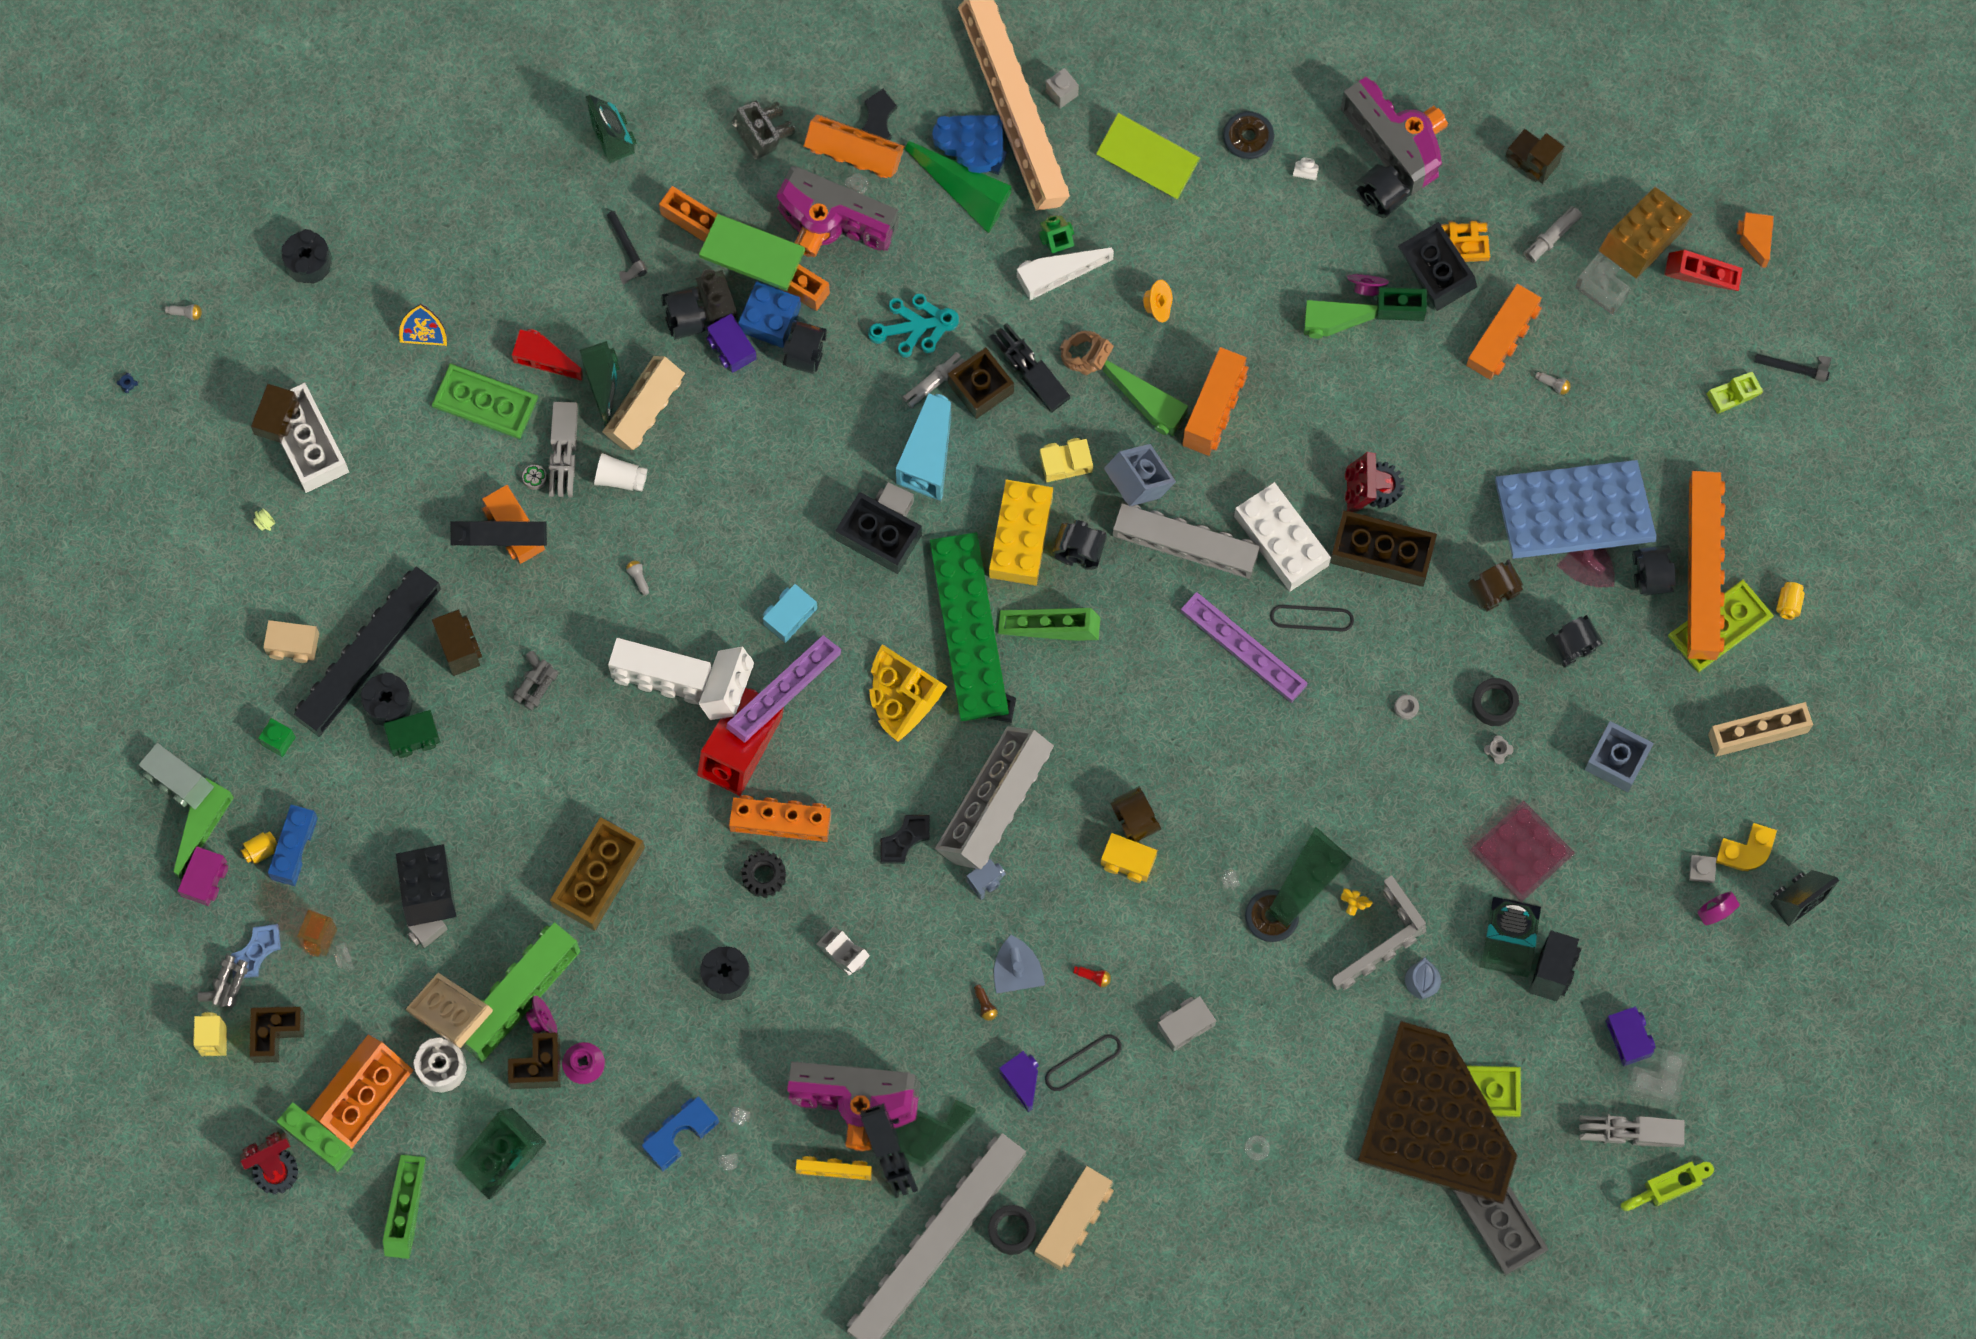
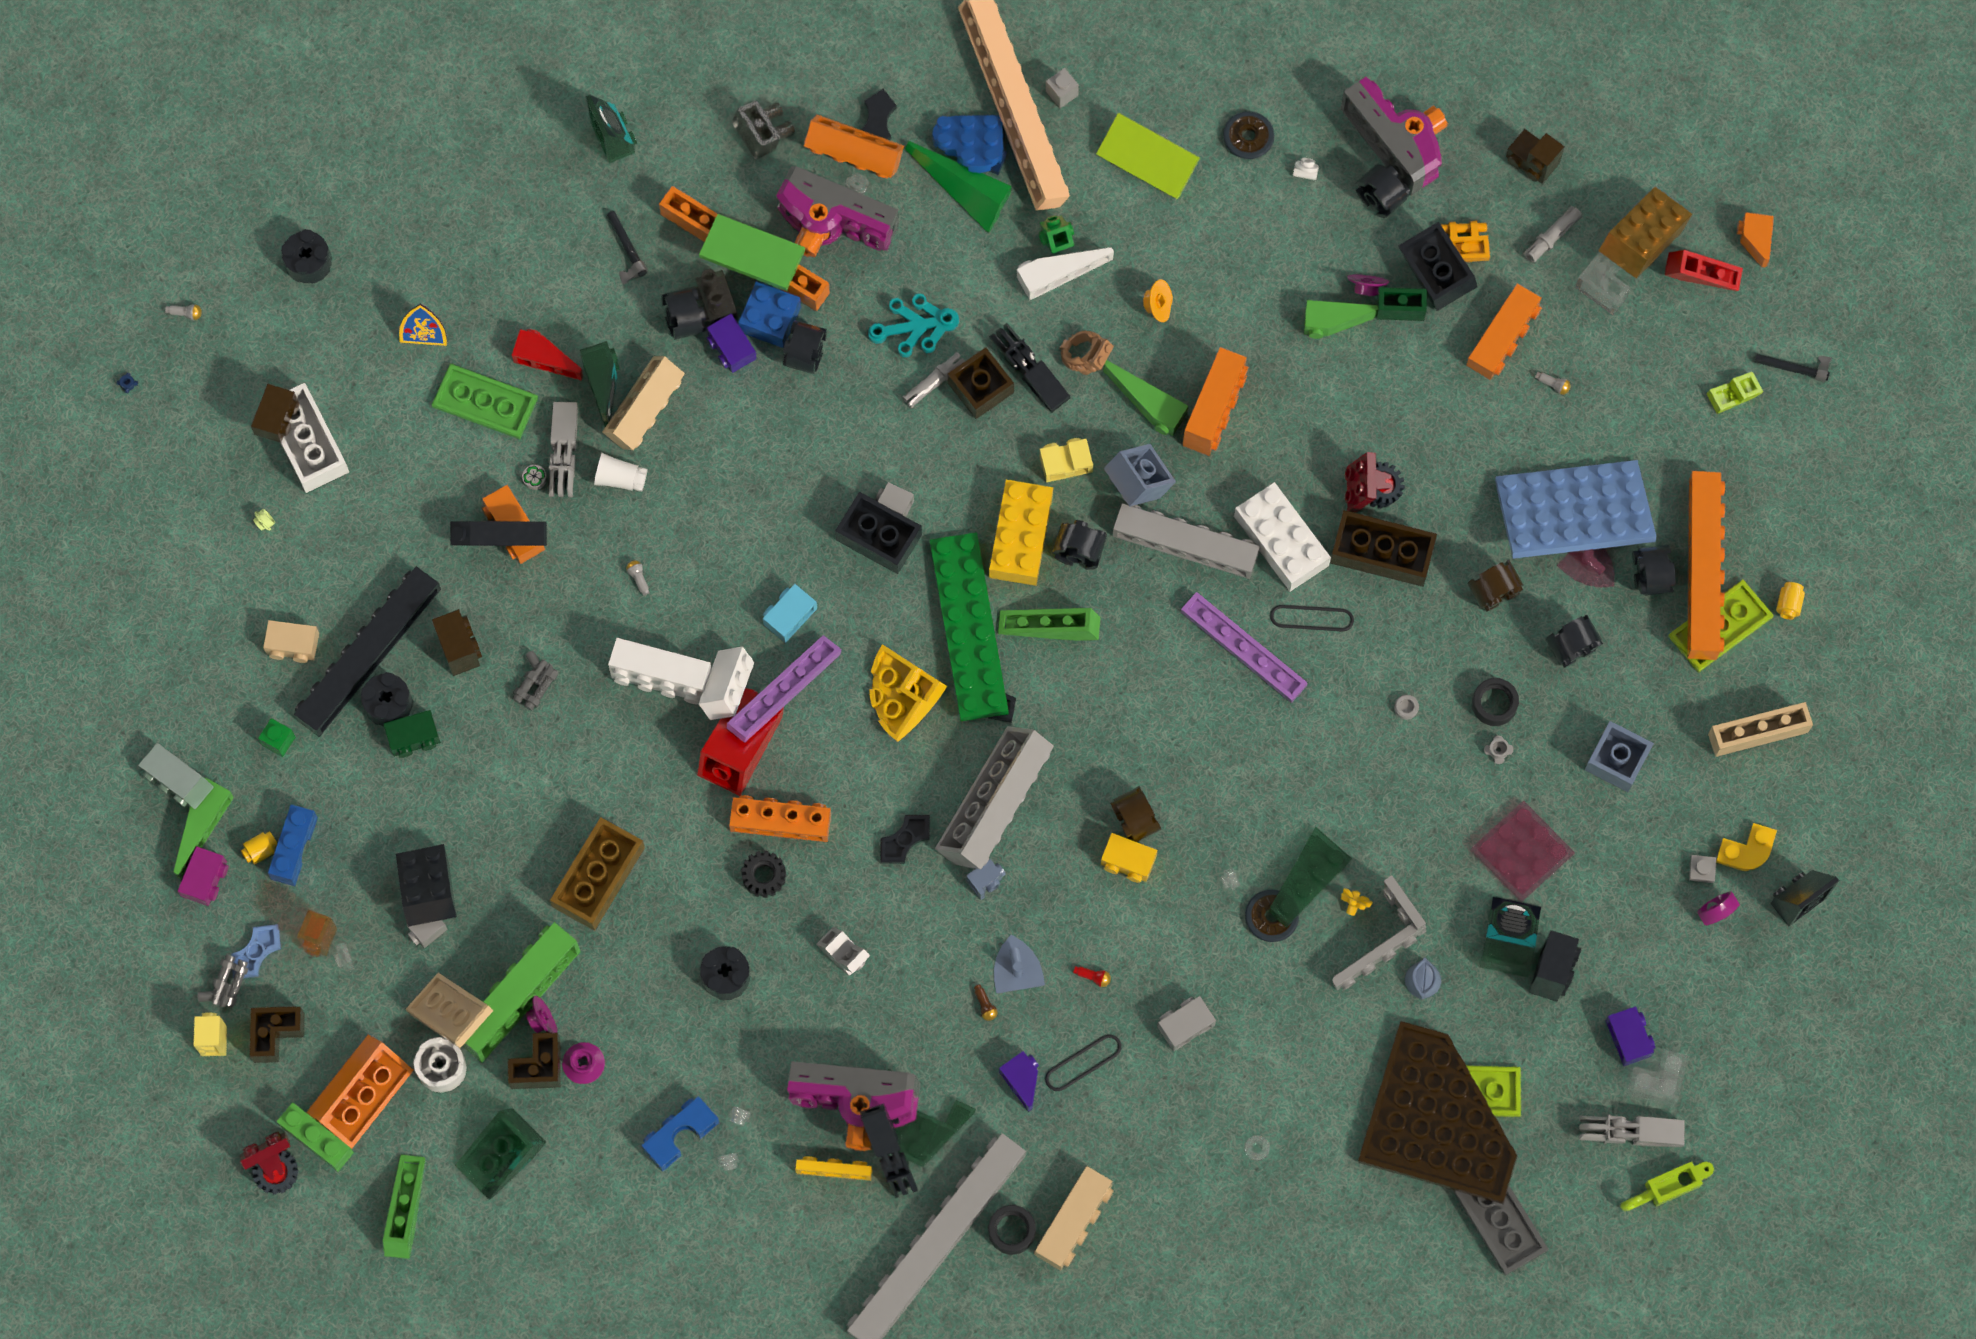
medium azure slope [896,394,951,501] -> none

